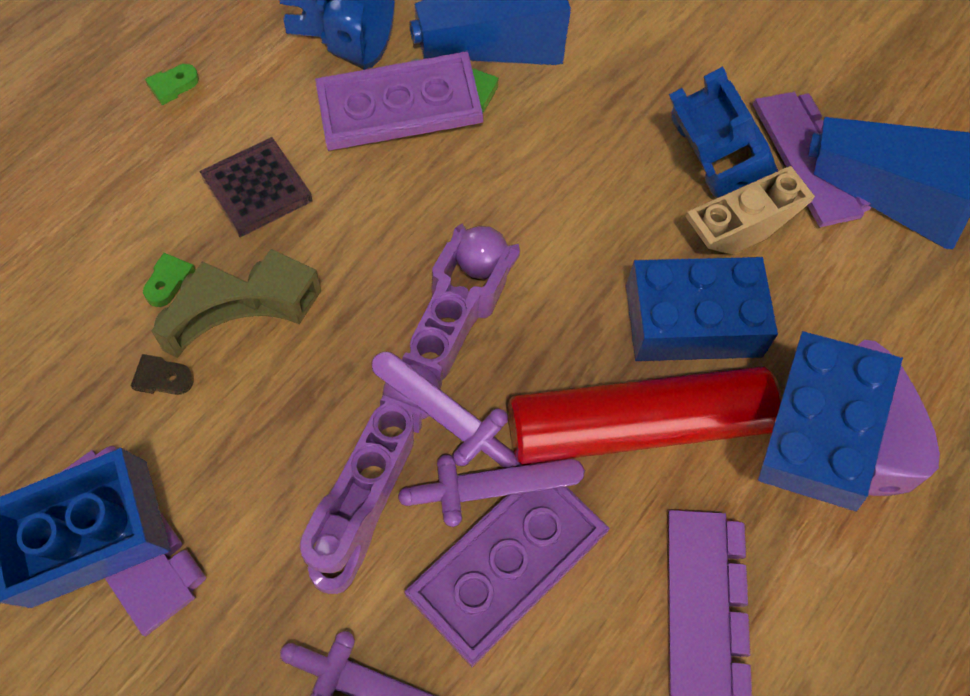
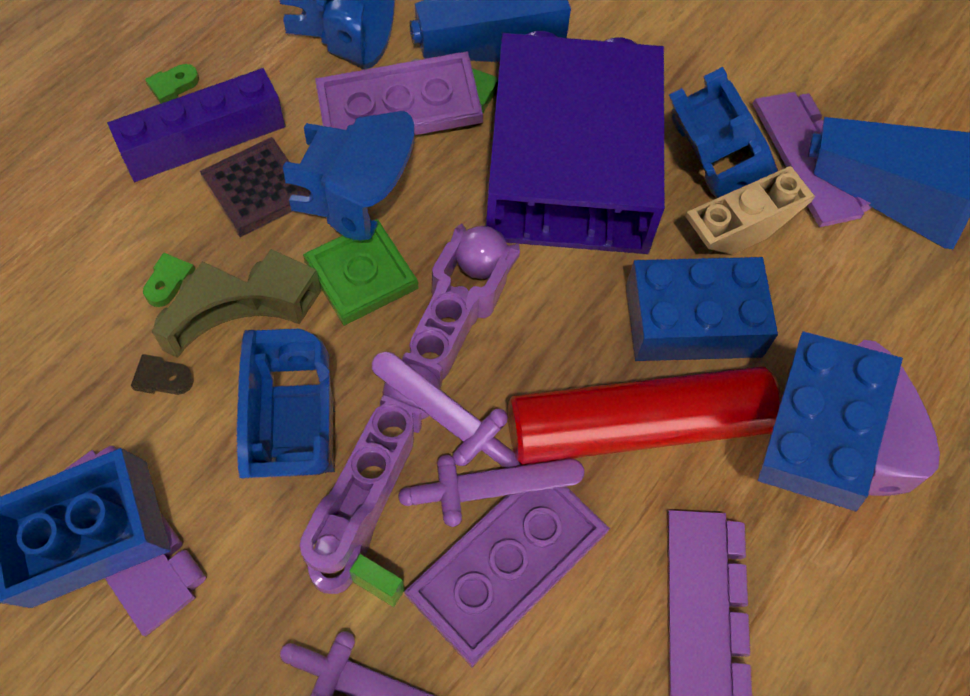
none -> dark purple brick [107,68,285,182]
none -> blue piece [237,328,335,478]
none -> blue piece [283,111,415,241]
none -> bright green tile [303,219,419,326]
none -> bright green tile [349,554,405,607]
none -> dark purple brick [486,31,665,254]

